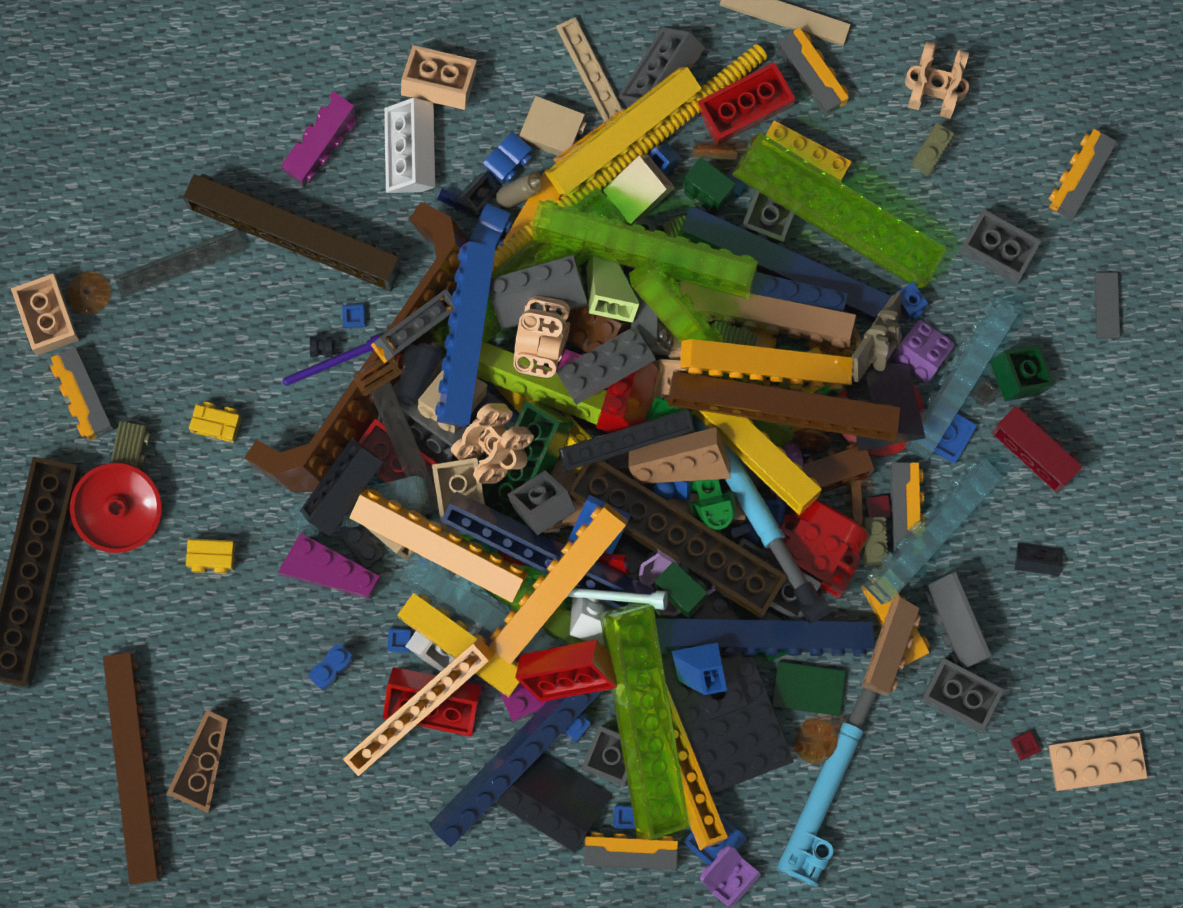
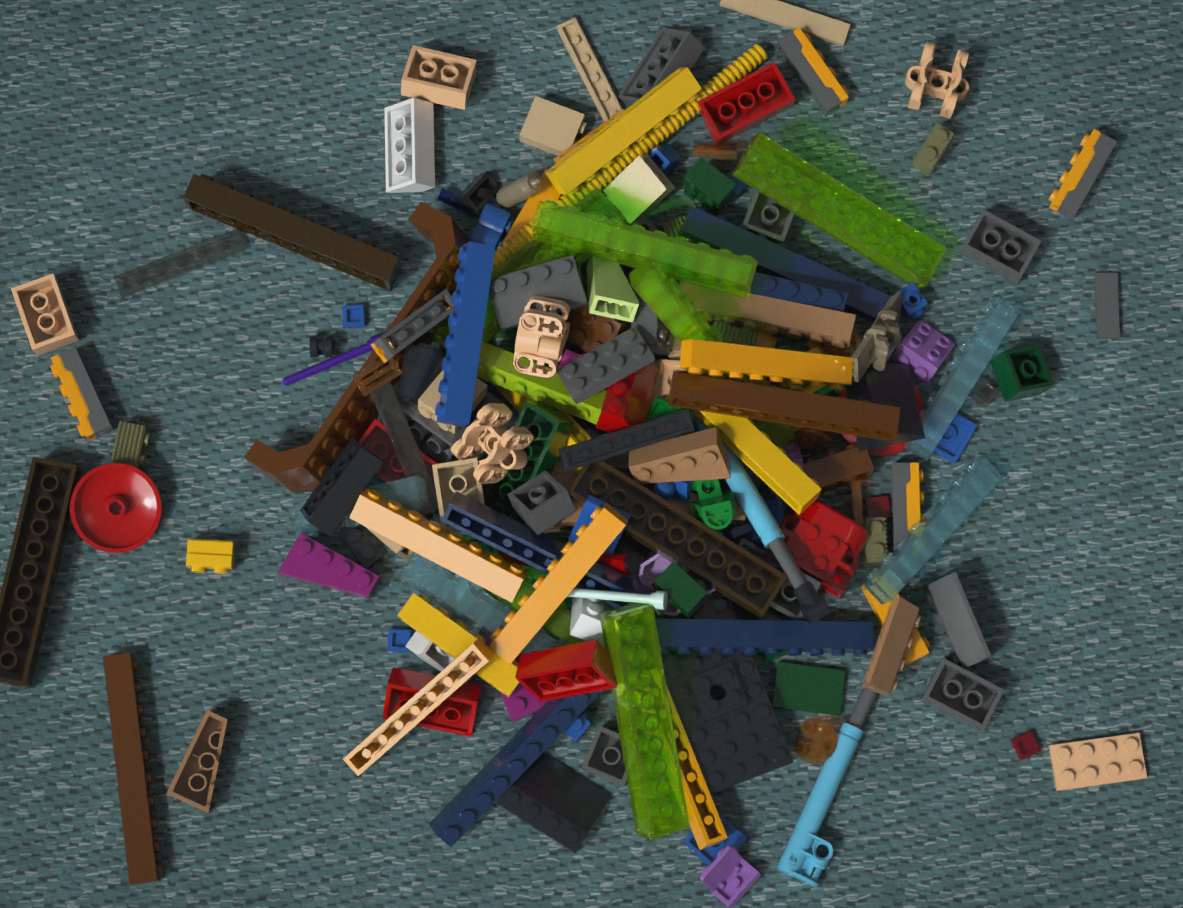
clear orange dish [67,271,111,315] -> none
yellow brick [189,402,241,443] -> none
magenta wedge [281,91,357,186] -> none
blue brick [309,644,354,691] -> none
blue brick [483,132,533,184] -> none
piece [584,833,678,870] -> none
blue tile [614,805,638,830] -> none
blue slope [672,643,727,695] -> none
light orange piece [762,121,852,187] -> none
dark red brick [991,406,1082,494] -> none
black slope [1015,543,1062,576] -> none

